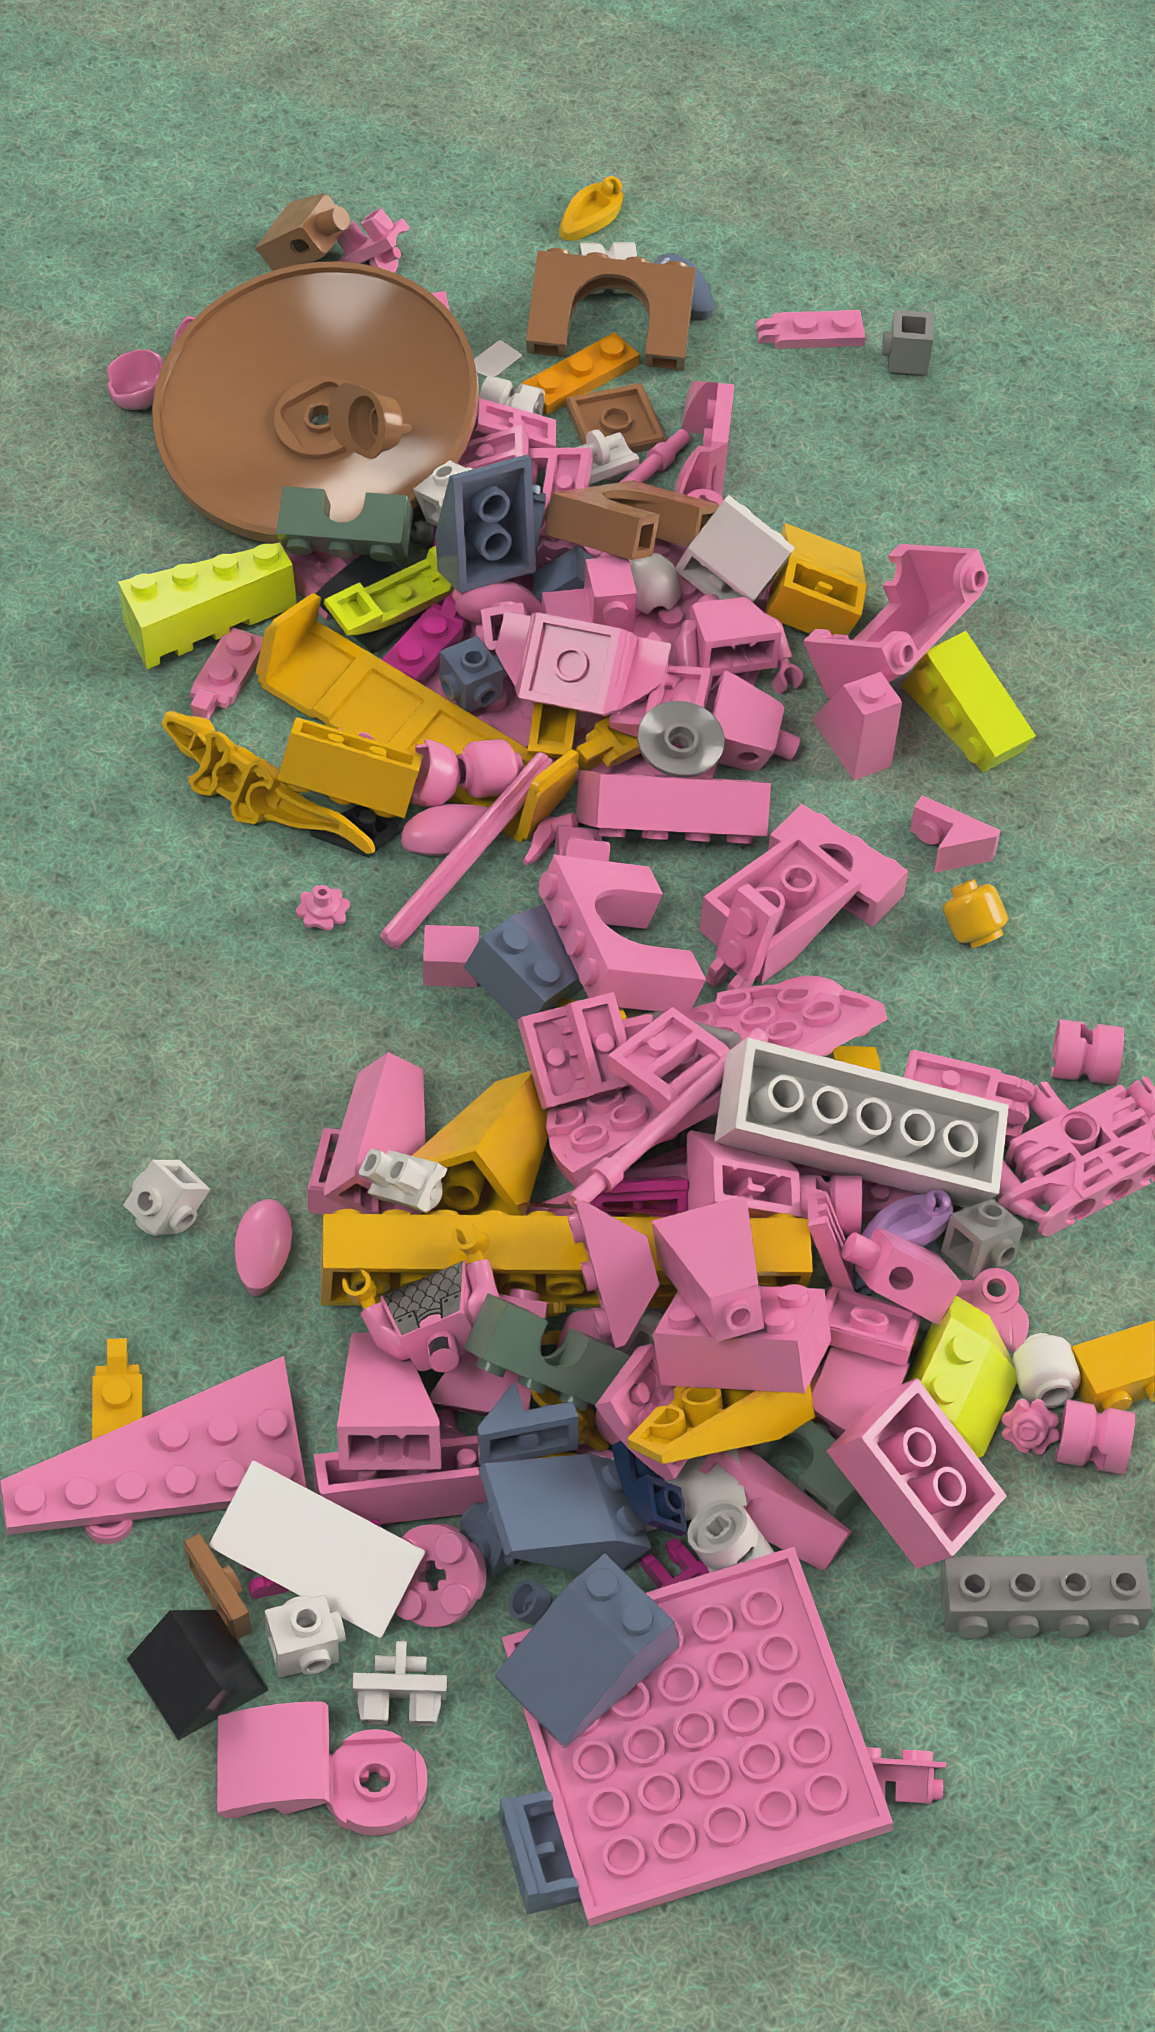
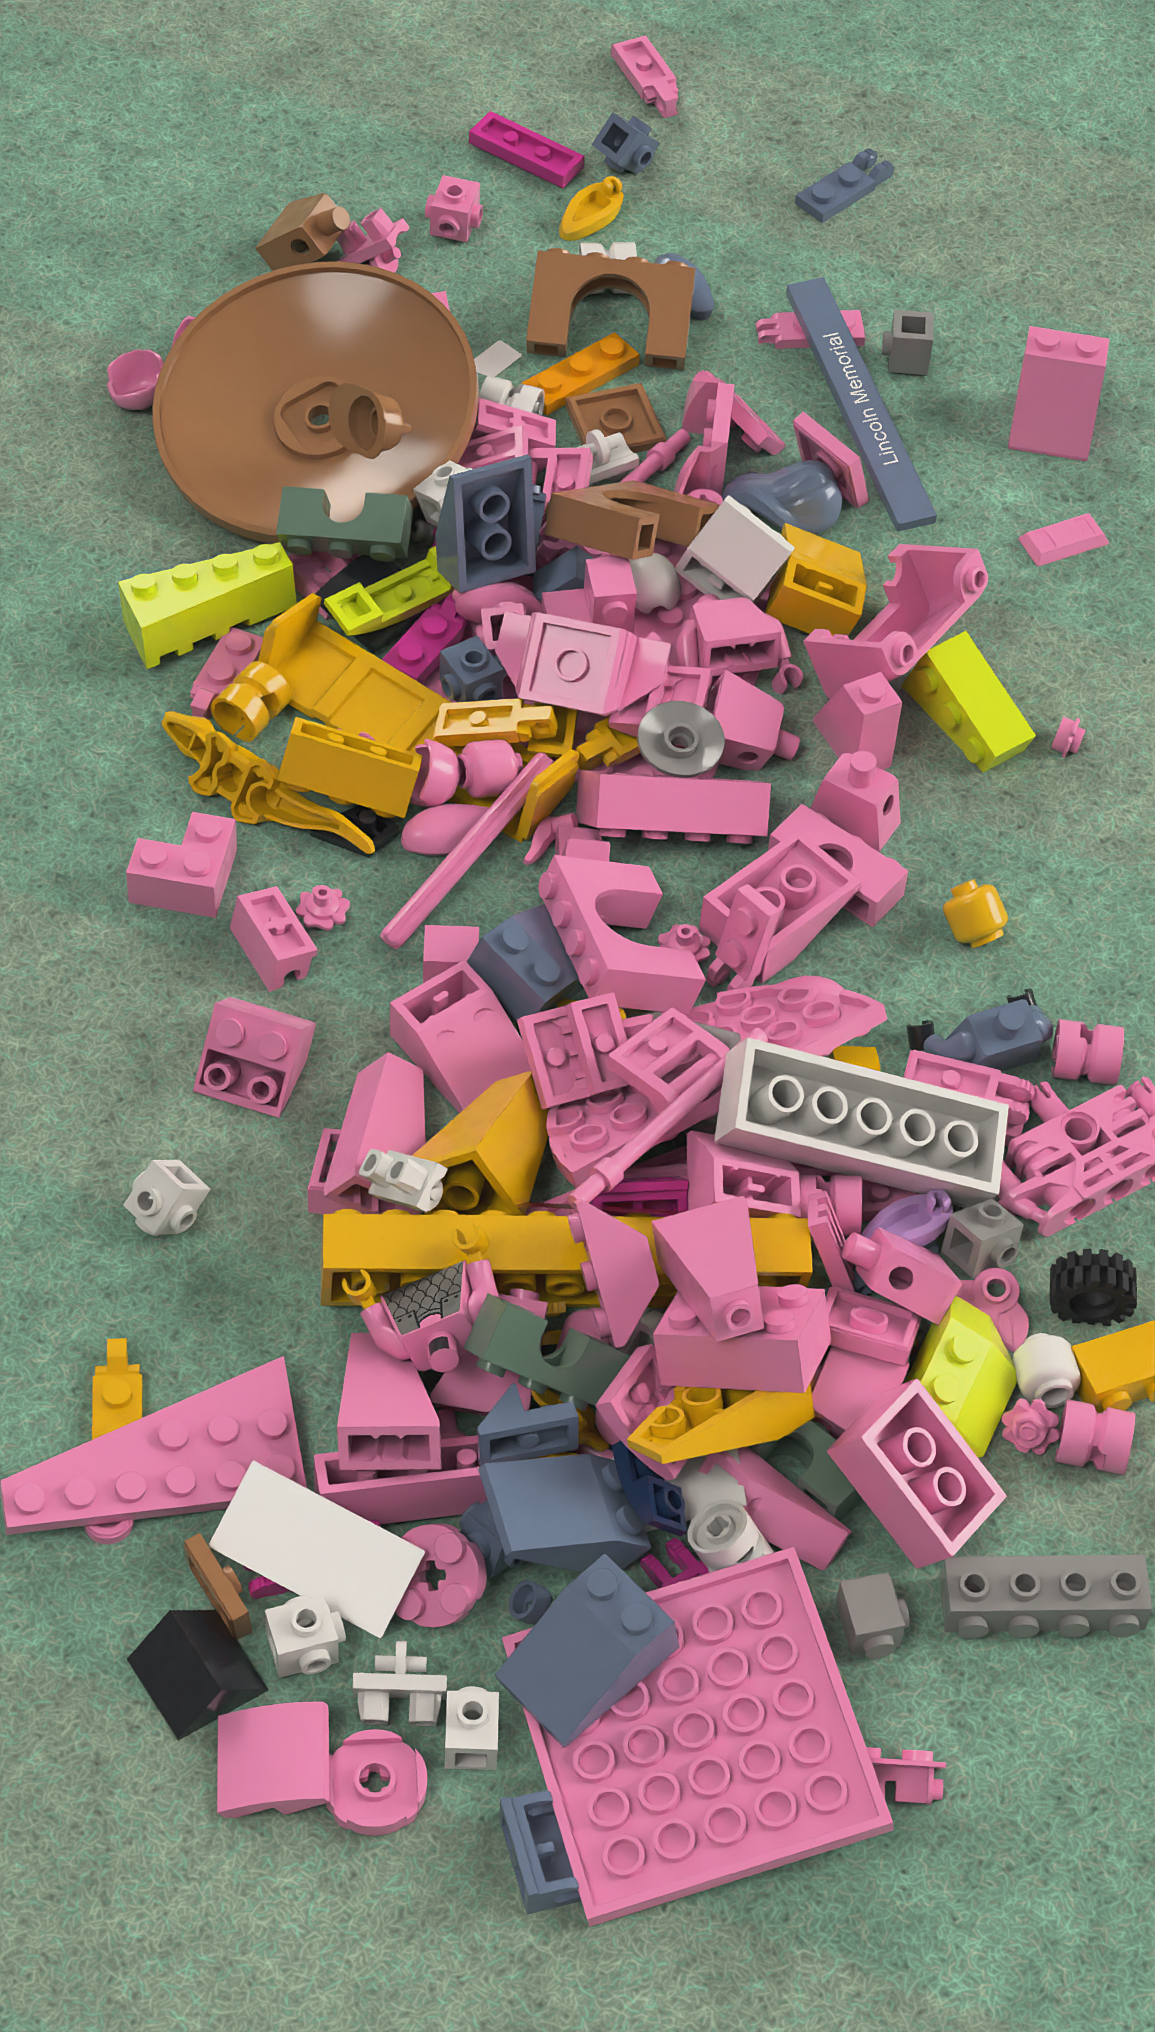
bright pink arm [235,1199,292,1296] -> none
bright pink slope [910,795,1001,873] -> none
none -> bright pink brick [126,812,237,918]
none -> bright pink slope [193,997,316,1118]
none -> yellow wheel [211,661,292,742]
none -> bright pink hinge [230,886,318,992]
none -> bright pink slope [390,960,531,1113]
none -> bright pink brick [425,175,483,242]
none -> yellow hinge [433,698,558,747]
none -> white brick [444,1686,499,1770]
none -> dark pink plate [469,111,585,188]
none -> sand blue brick [591,112,660,174]
none -> bright pink hinge [611,36,678,118]
none -> bright pink plant [658,924,710,963]
none -> bright pink hinge [692,370,785,455]
none -> sand blue piece [722,460,842,534]
none -> sand blue tile [786,277,937,532]
none -> bright pink tile [793,411,869,508]
none -> sand blue hinge [795,148,895,223]
none -> bright pink torso [810,751,901,852]
none -> light grey brick [836,1572,910,1659]
none -> sand blue torso [906,988,1053,1072]
none -> bright pink slope [1008,326,1110,461]
none -> bright pink tile [1018,513,1109,567]
none -> black tyre [1049,1249,1137,1326]
none -> bright pink plate [1051,717,1086,757]

